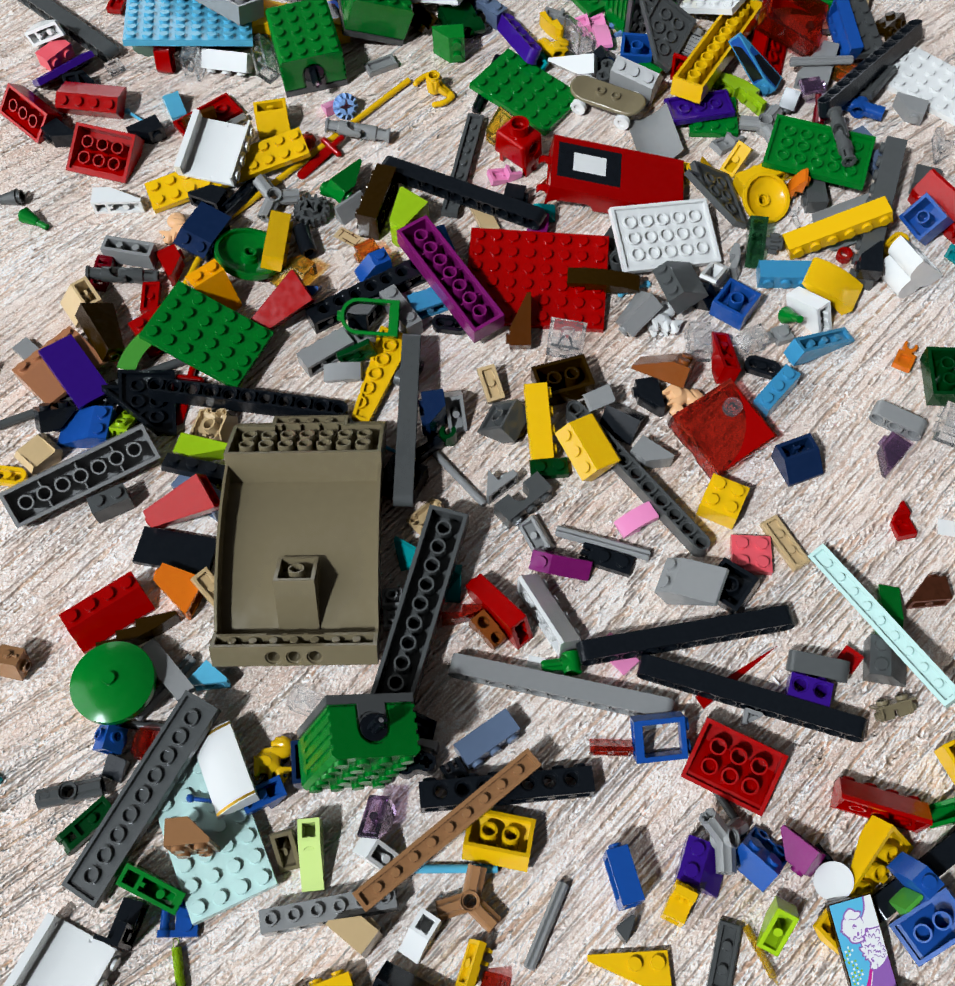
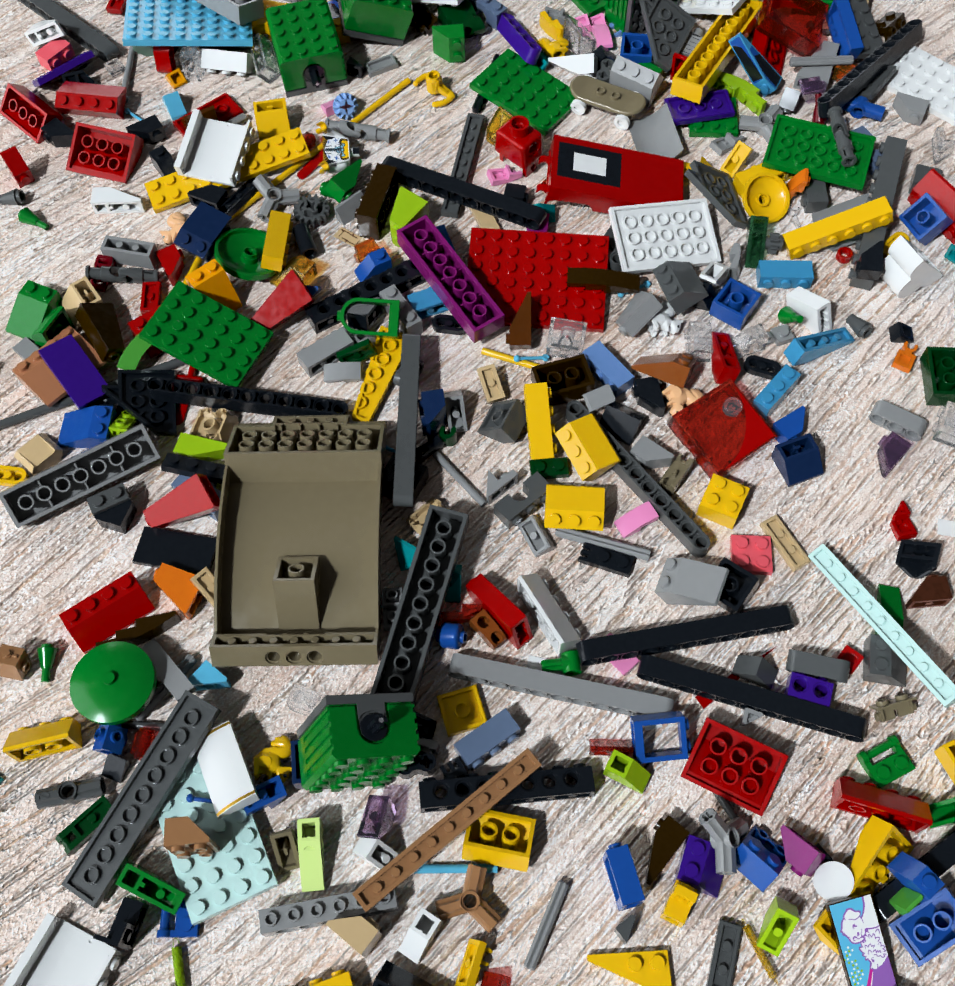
black slope [33,400,76,433] -> none
magenta slope [529,548,593,581] -> none
yellow slope [802,257,864,315] -> none
none -> red slope [0,146,35,188]
none -> yellow slope [3,717,82,762]
none -> slope [5,280,62,343]
none -> green slope [31,306,75,348]
none -> green cone [37,644,58,682]
none -> black slope [94,499,137,534]
none -> light grey bar [122,46,135,104]
none -> black slope [148,145,176,177]
none -> light orange slope [165,68,188,89]
none -> torso [316,121,360,174]
none -> black slope [346,56,366,78]
none -> blue head [436,622,467,650]
none -> yellow tile [436,685,487,737]
none -> yellow bar [481,347,541,369]
none -> medium azure hinge [513,354,550,362]
none -> yellow slope [544,484,605,531]
none -> medium blue brick [582,340,635,398]
none -> lime slope [603,749,651,794]
none -> dark brown slope [644,815,690,889]
none -> dark tan hinge [658,453,694,497]
none -> dark grey slope [731,655,777,690]
none -> blue slope [771,406,805,444]
none -> dark grey cone [846,314,873,339]
none -> green plate [857,735,916,789]
none -> black slope [889,322,914,343]
none -> black slope [895,539,943,579]

